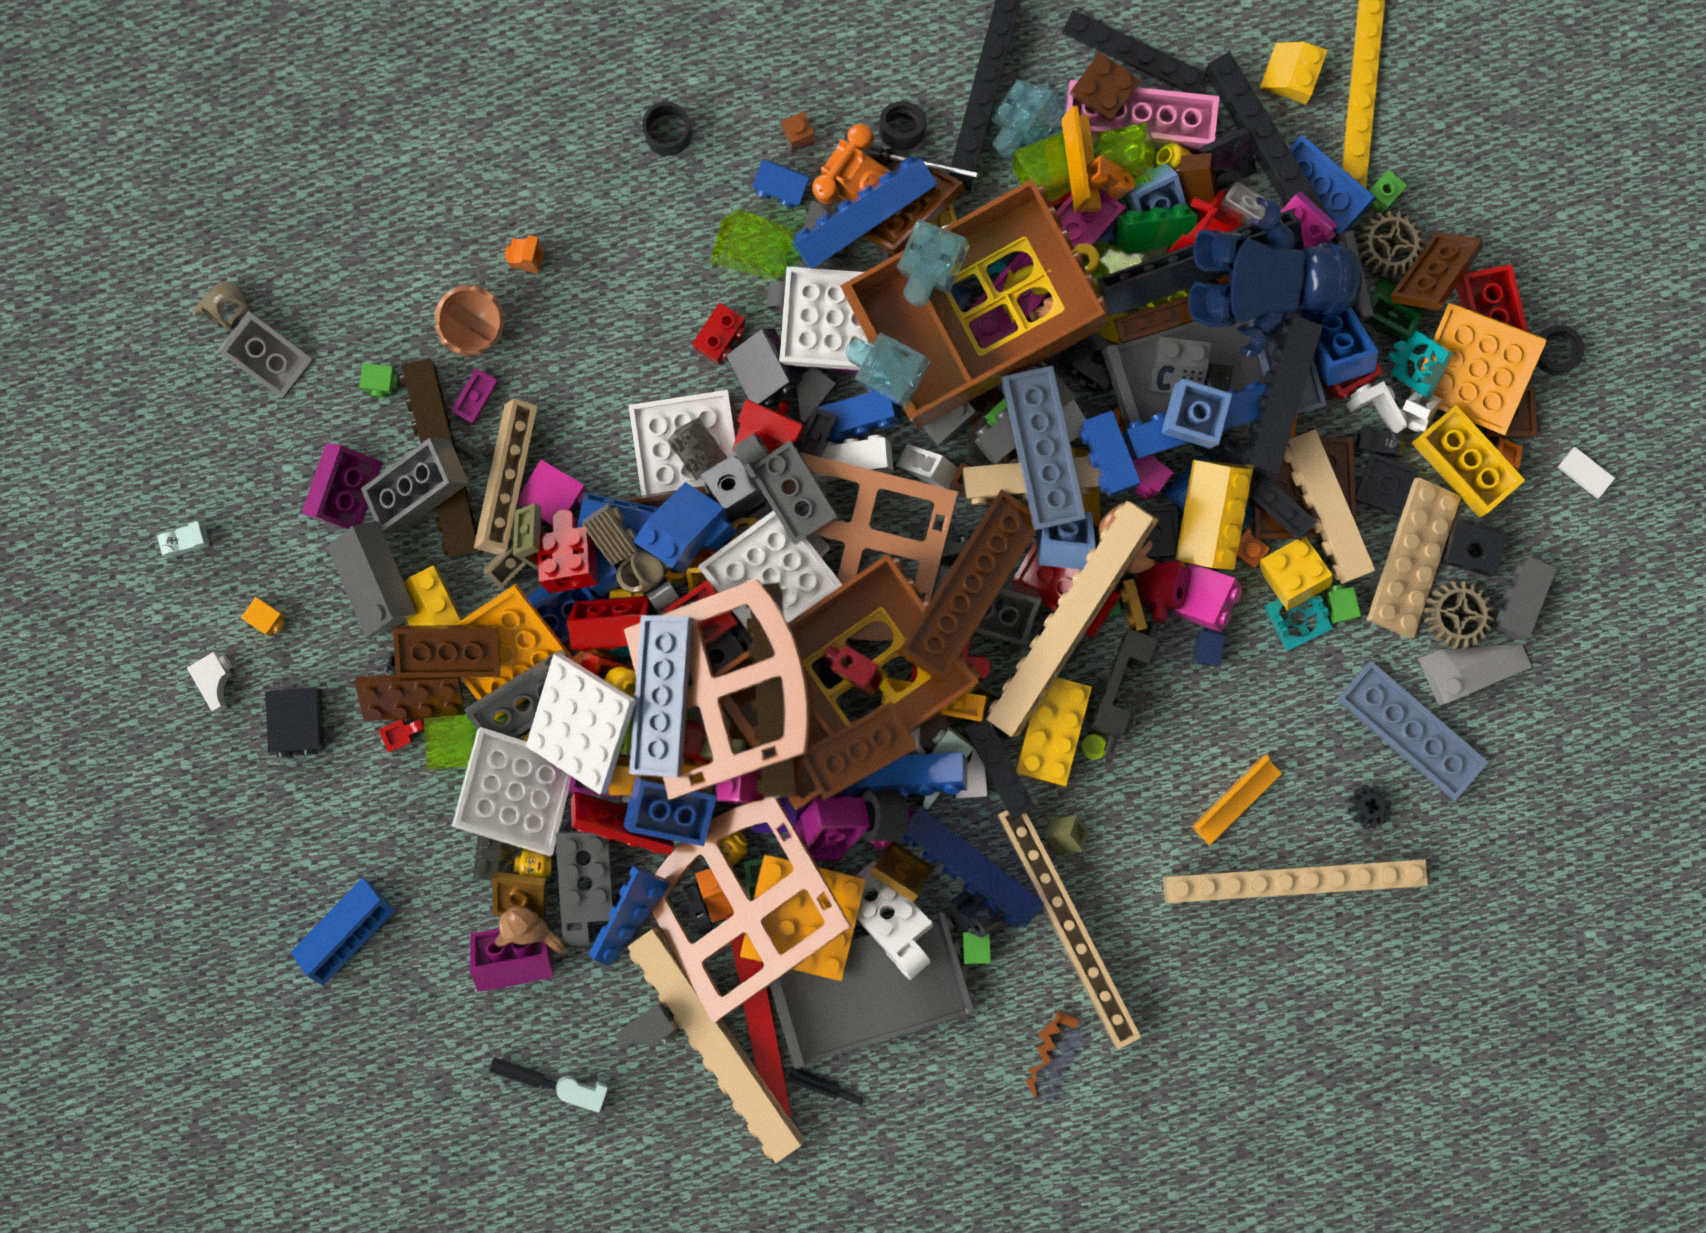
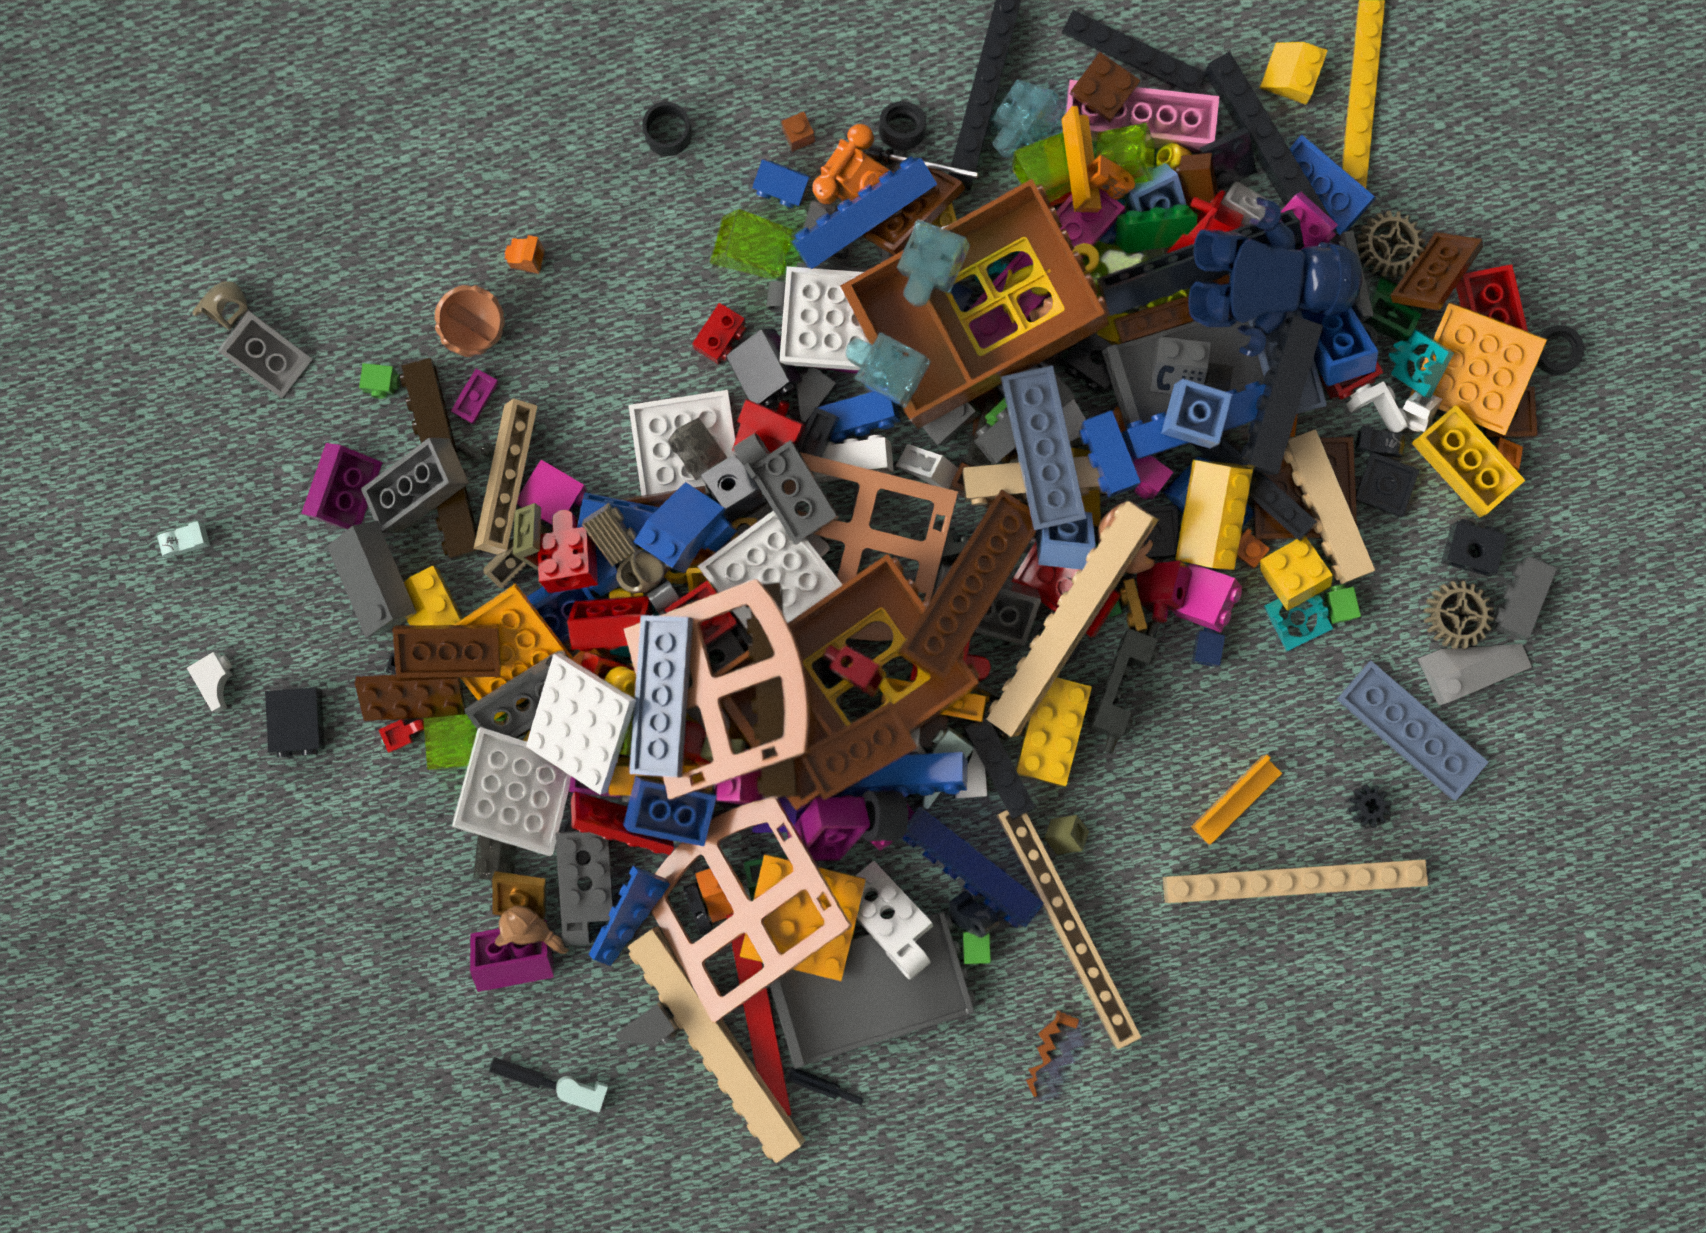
light orange brick [241,597,286,637] -> none
blue brick [290,877,396,986] -> none
yellow head [514,849,553,879] -> none
yellow head [720,831,749,866] -> none
pearl gold plate [870,841,934,902] -> none
lime tile [1081,734,1106,760] -> none
tan plate [1367,478,1461,638] -> none
bright green brick [1369,169,1407,213] -> none
white tile [1558,447,1615,499] -> none

